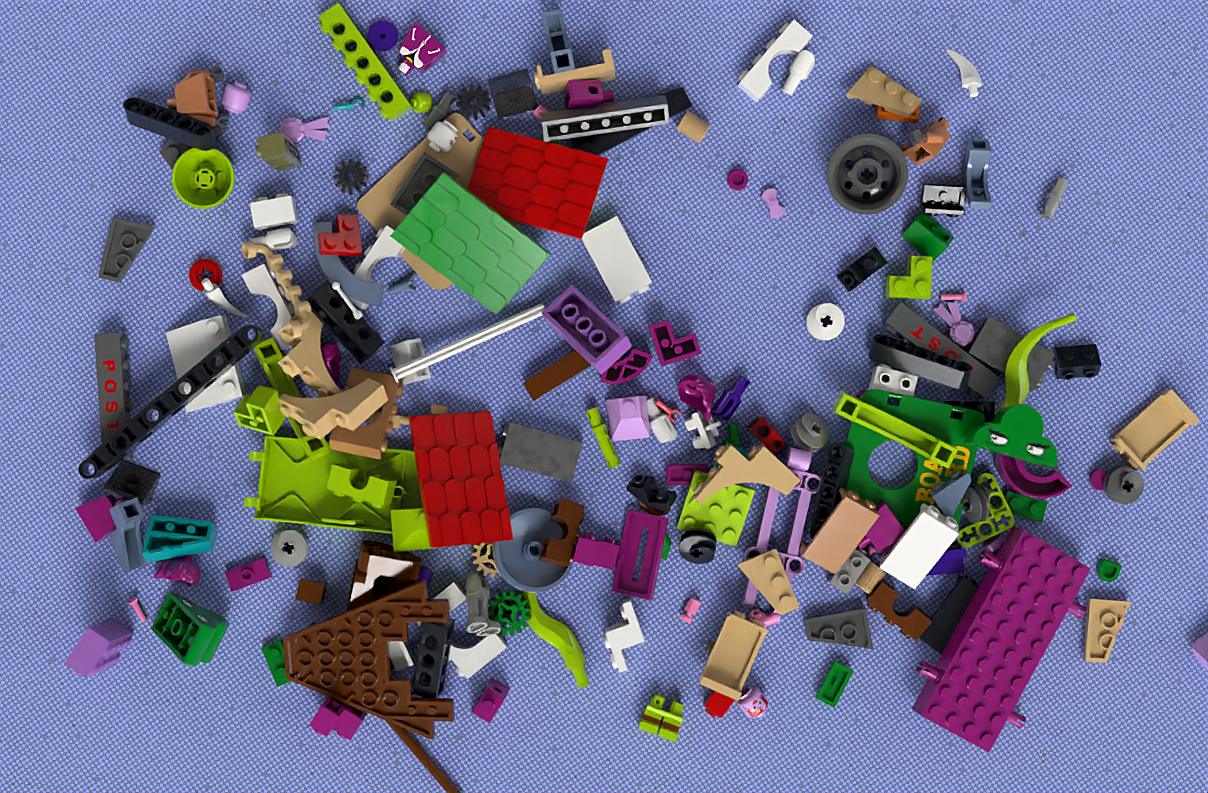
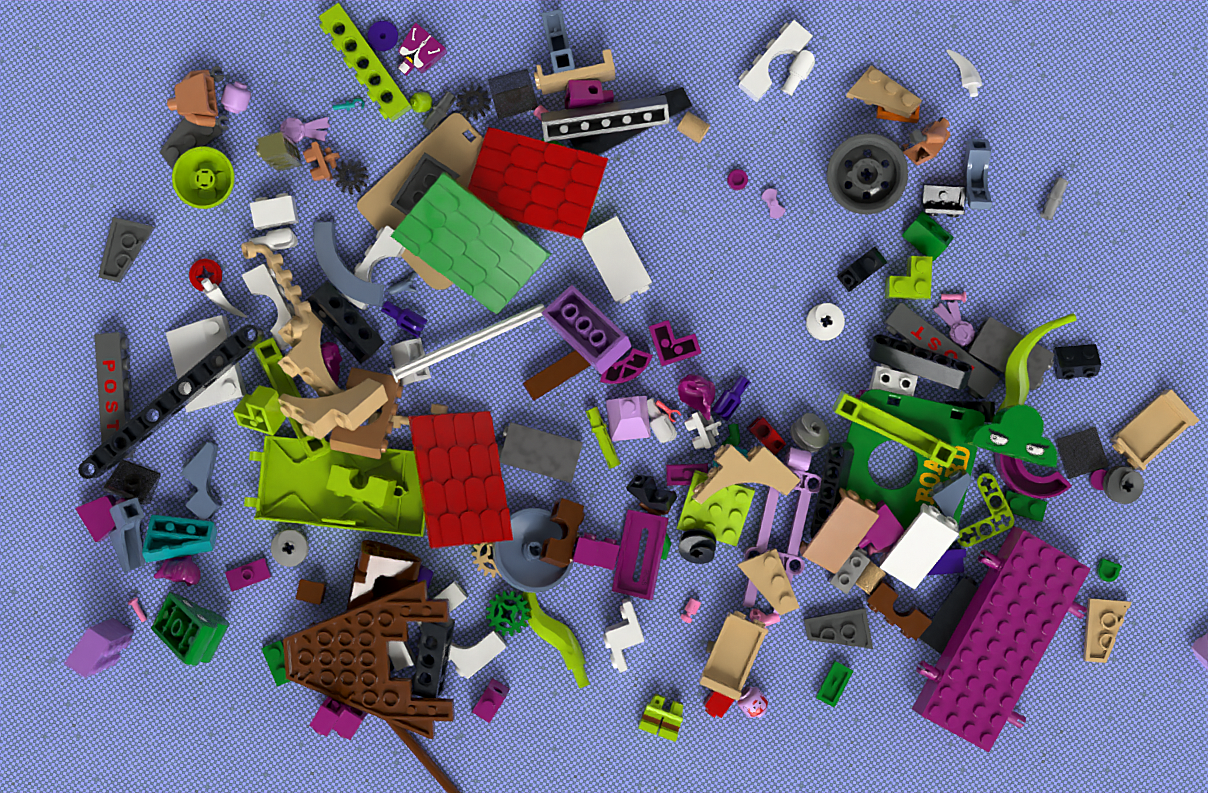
black beam [123,97,216,151] -> none
red plate [317,214,362,256] -> none
white hinge [332,282,362,319] -> none
lime slope [391,507,434,552] -> none
white head [427,120,458,153] -> none
light grey piece [465,574,501,636] -> none
dark grey piece [961,484,990,523] -> none
medium lavender tile [982,534,1004,553] -> none
none -> sand blue arch [181,441,222,521]
none -> nougat hips [303,141,340,181]
none -> dark purple arm [381,300,428,338]
none -> clear smoke tile [1054,427,1109,479]

